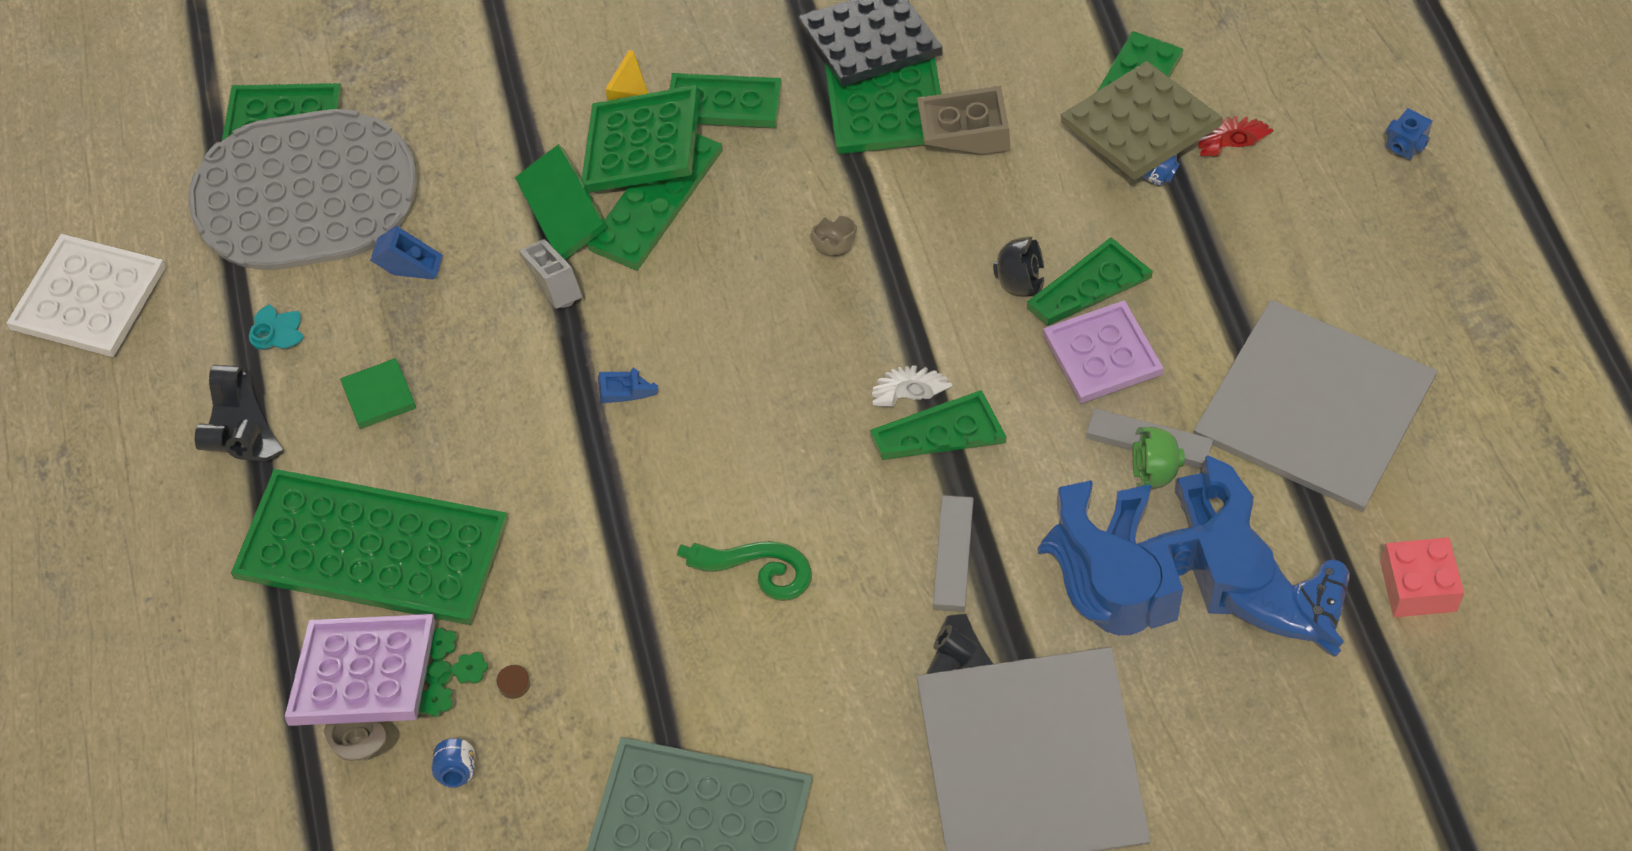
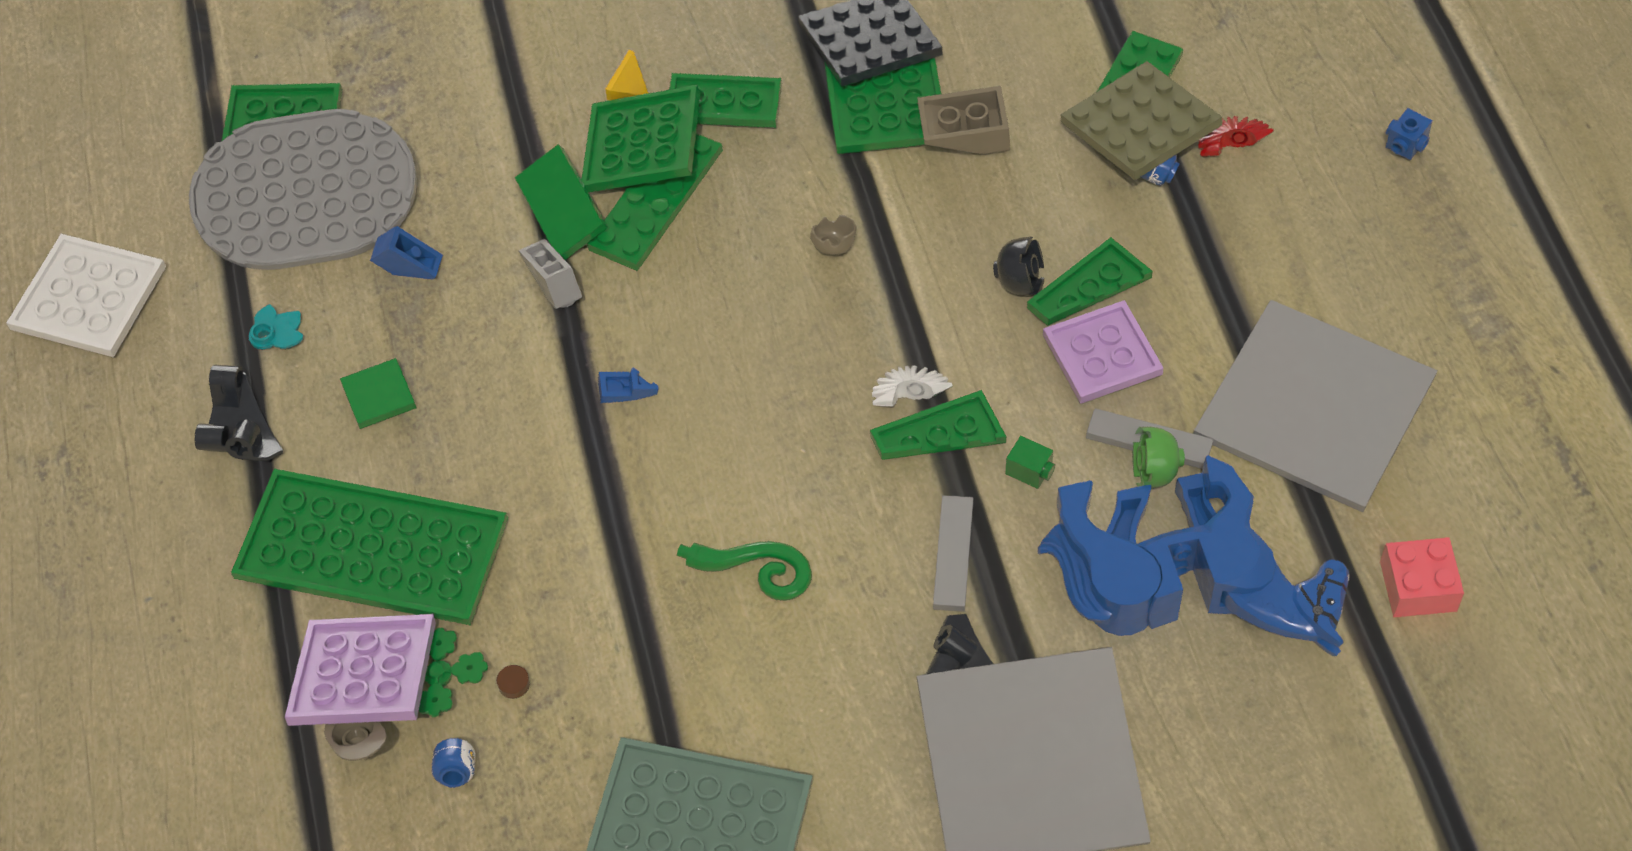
none -> green brick [1005,435,1056,489]

